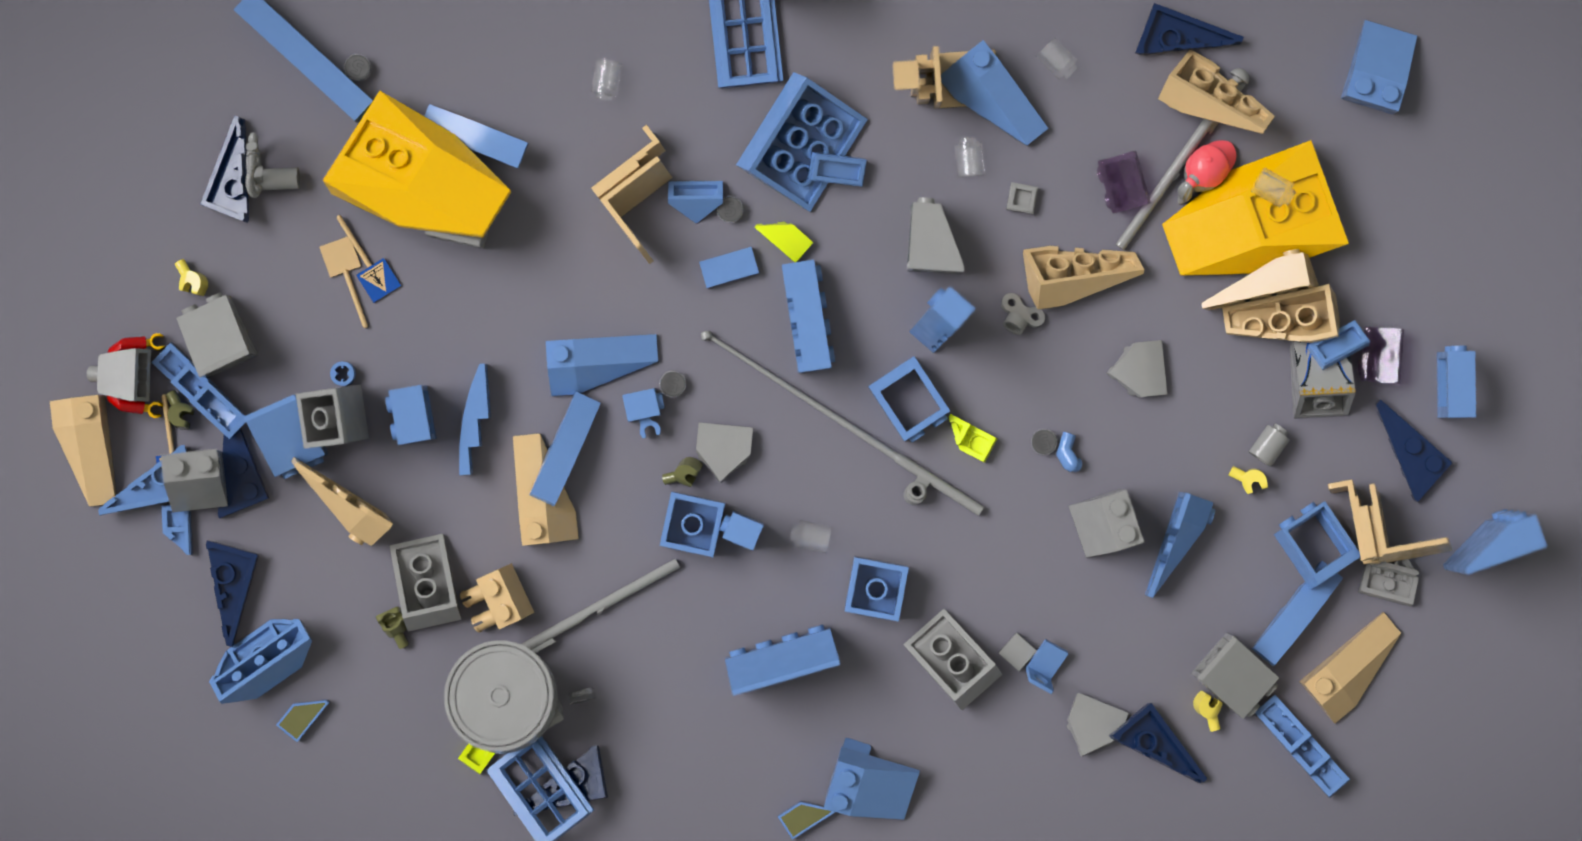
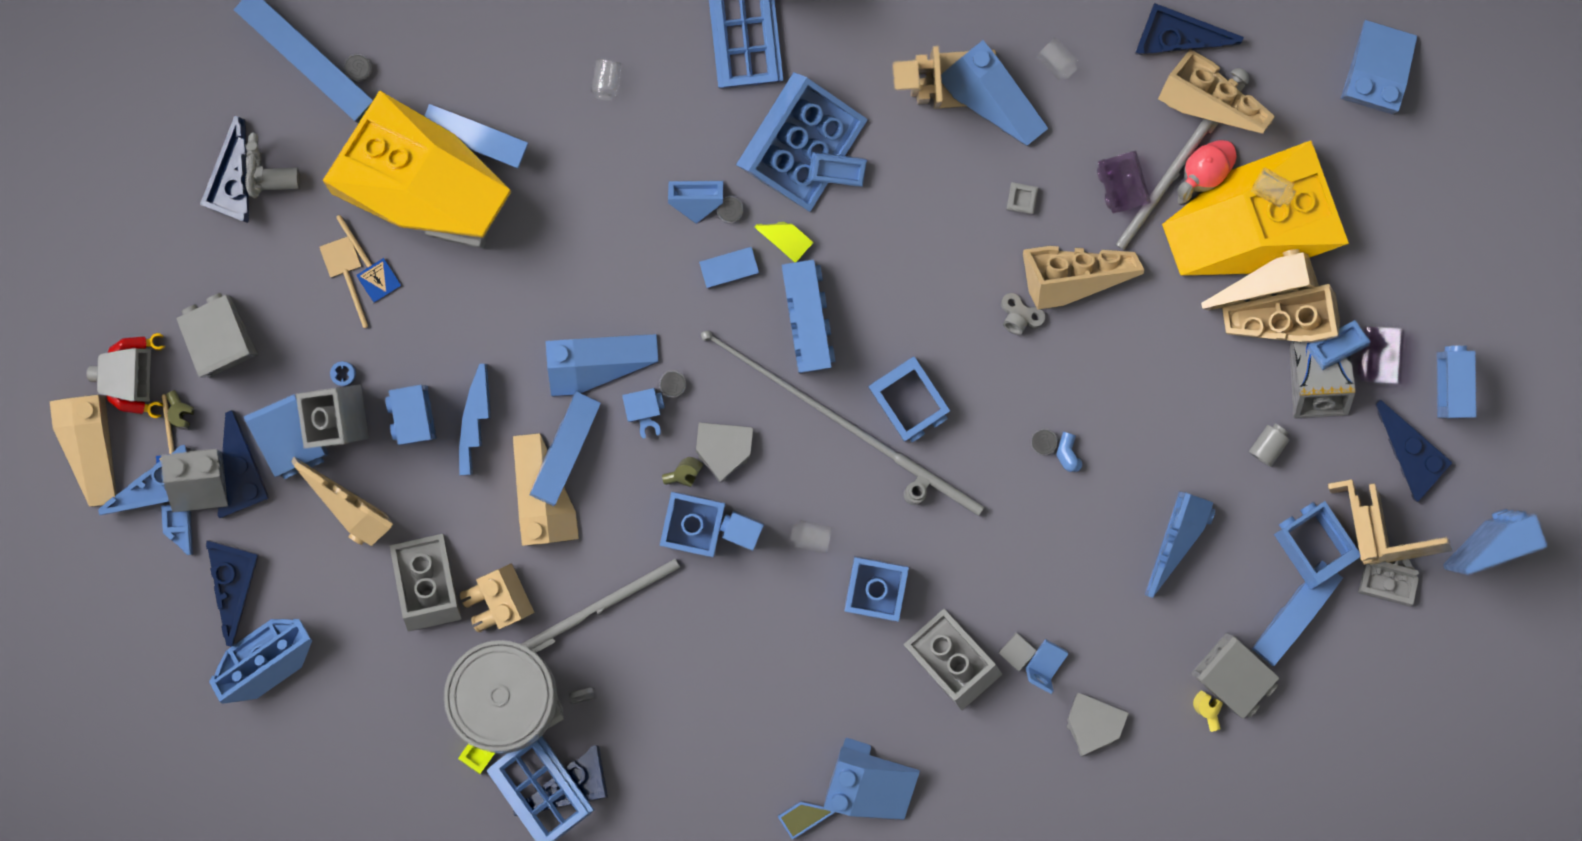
medium blue slope [151,342,246,439] -> none
light yellow piece [175,259,208,296] -> none
olive tile [276,700,330,742] -> none
olive piece [375,607,409,649] -> none
tan piece [591,125,673,264] -> none
medium blue slope [725,624,840,696] -> none
light grey slope [907,198,964,274] -> none
medium blue wedge [909,287,975,353] -> none
neon yellow slope [948,414,997,463] -> none
clear brick [954,137,985,177] -> none
light grey slope [1069,488,1144,558] -> none
light grey slope [1106,340,1167,397] -> none
dark blue wing [1109,703,1207,783] -> none
light yellow piece [1228,466,1268,494] -> none
medium blue slope [1255,695,1350,798] -> none
tan wedge [1299,612,1401,724] -> none

